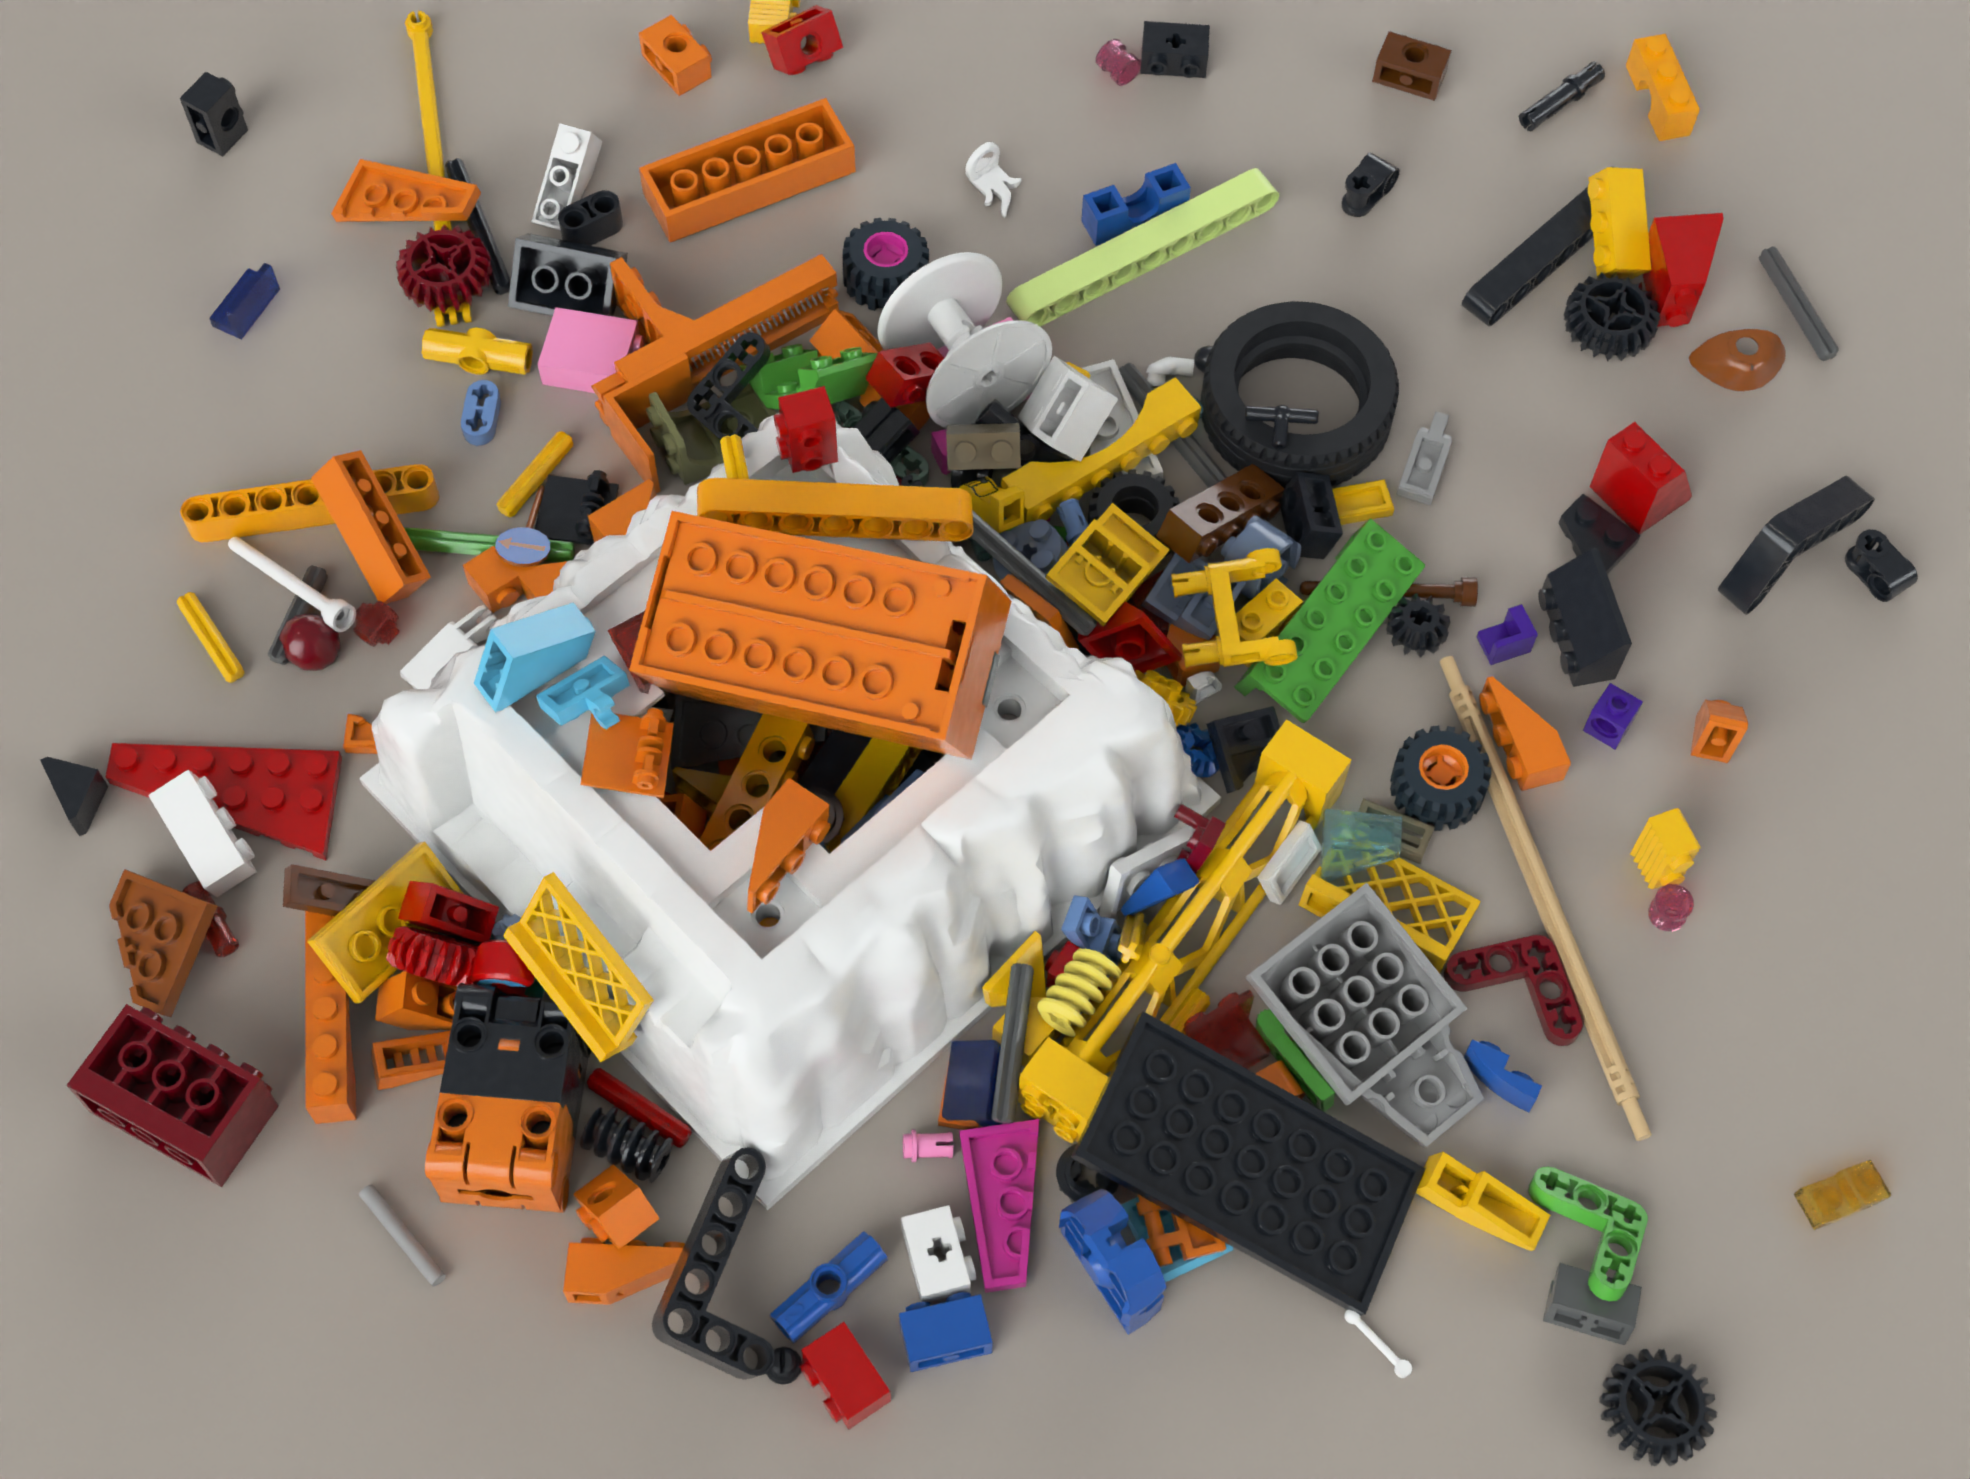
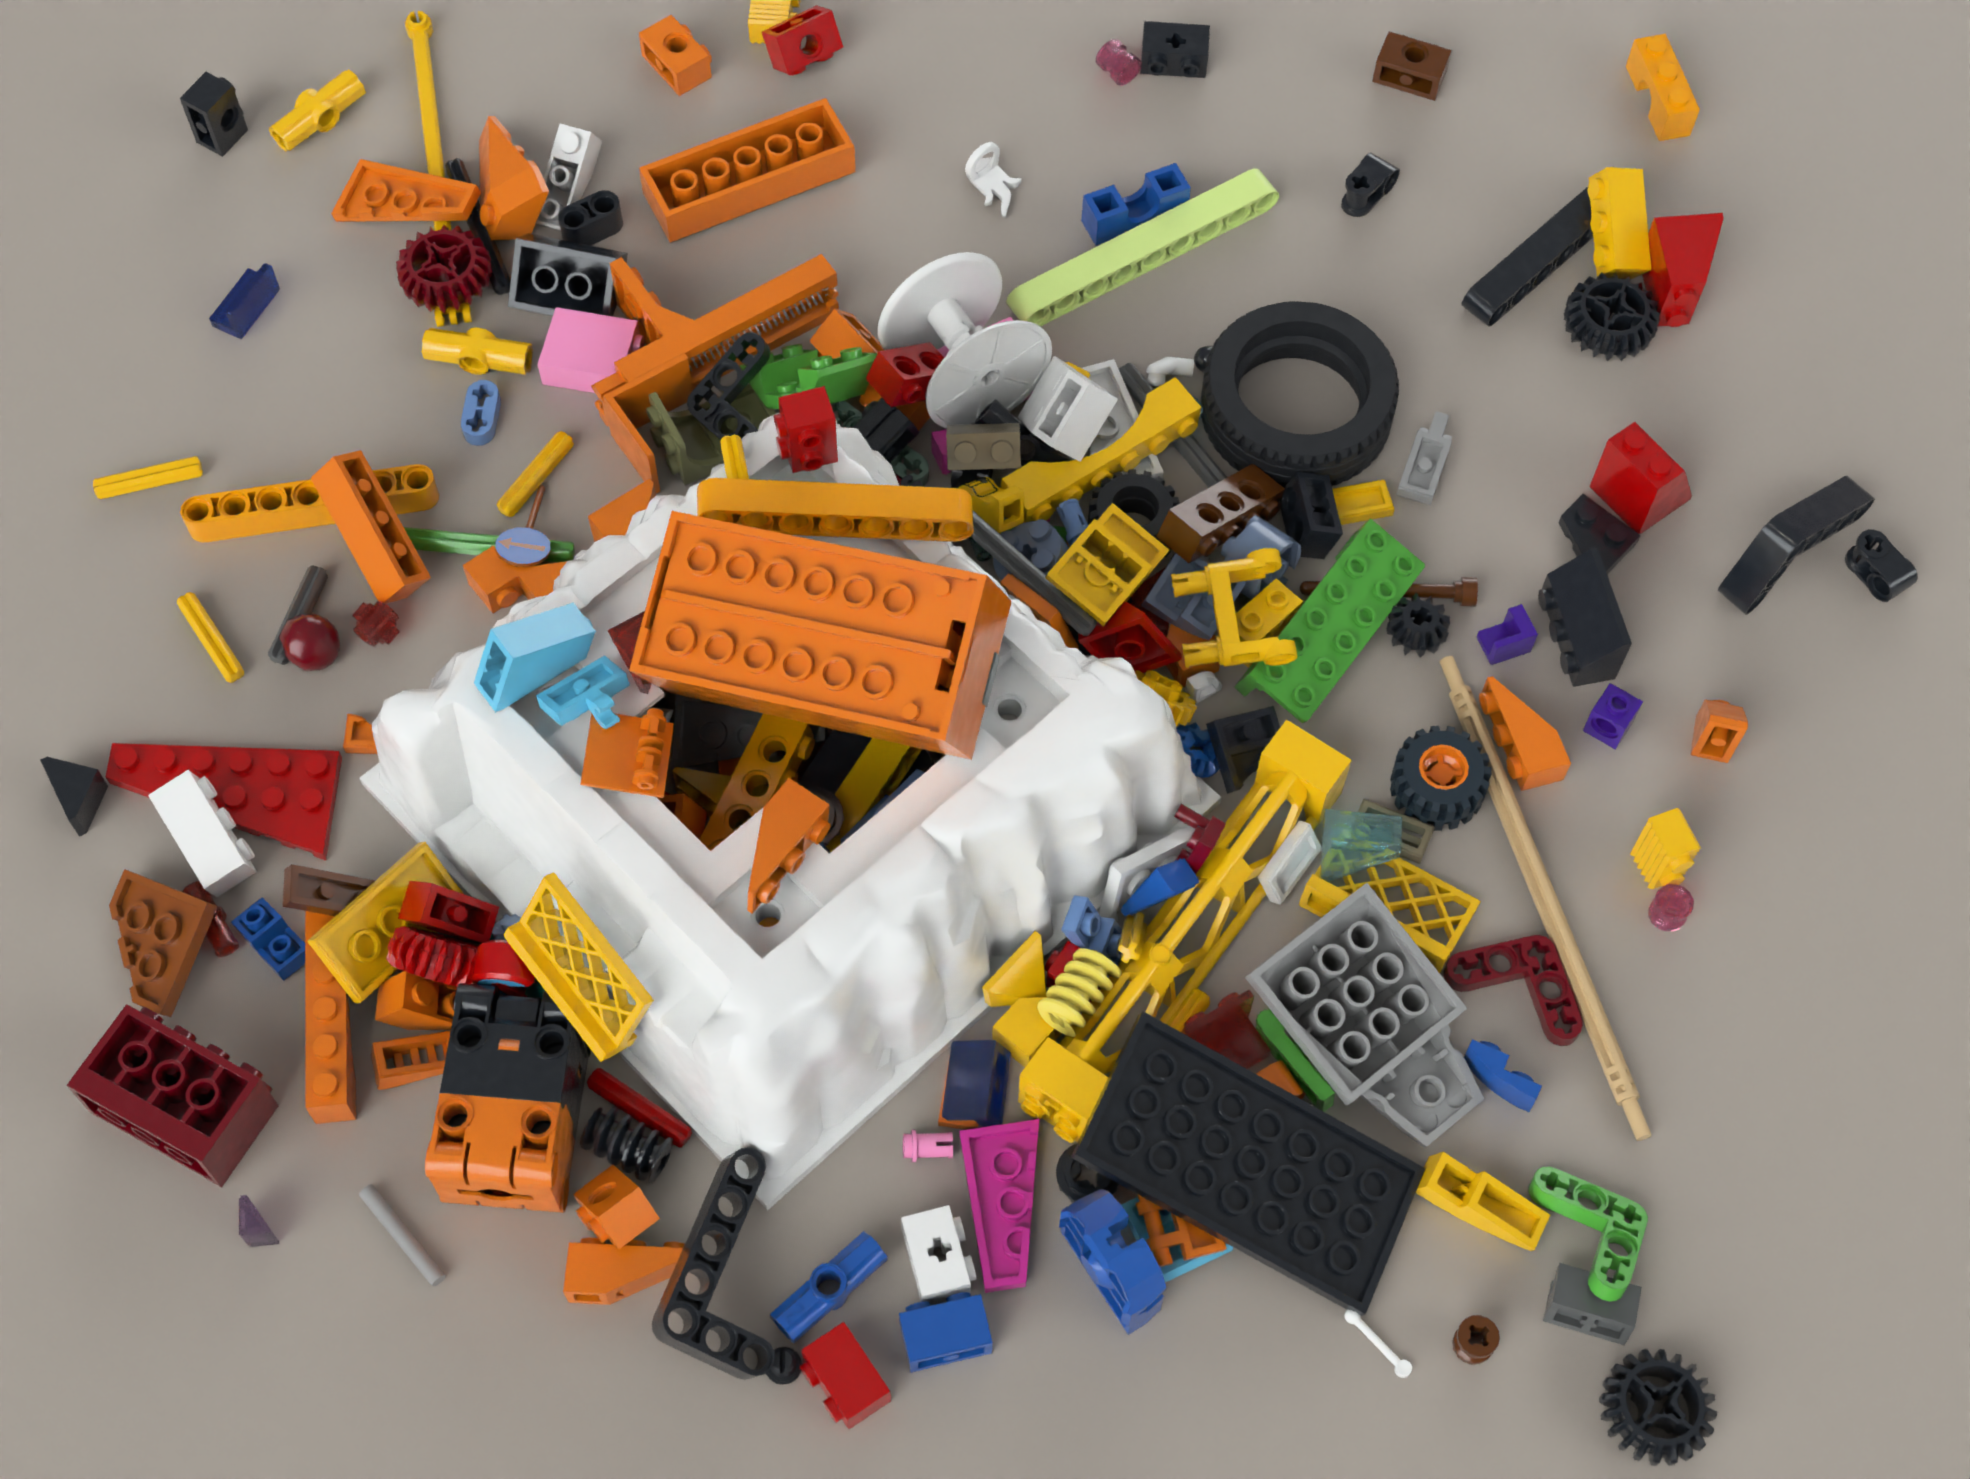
white piece [228,537,356,632] -> none
white arm [400,605,499,689] -> none
black hinge [534,470,619,545] -> none
black wheel [842,218,929,311] -> none
dark grey axle [992,963,1034,1124] -> none
black piece [1245,405,1319,450] -> none
black pin [1519,61,1605,131] -> none
dark orange piece [1689,329,1786,391] -> none
dark grey axle [1759,246,1839,361] -> none
clear yellow slope [1794,1160,1892,1230] -> none
none -> yellow axle [93,456,203,499]
none -> blue slope [231,897,305,981]
none -> clear purple slope [239,1195,280,1248]
none -> yellow piece [269,69,366,152]
none -> orange wedge [479,116,549,240]
none -> reddish brown wheel [1452,1315,1500,1365]

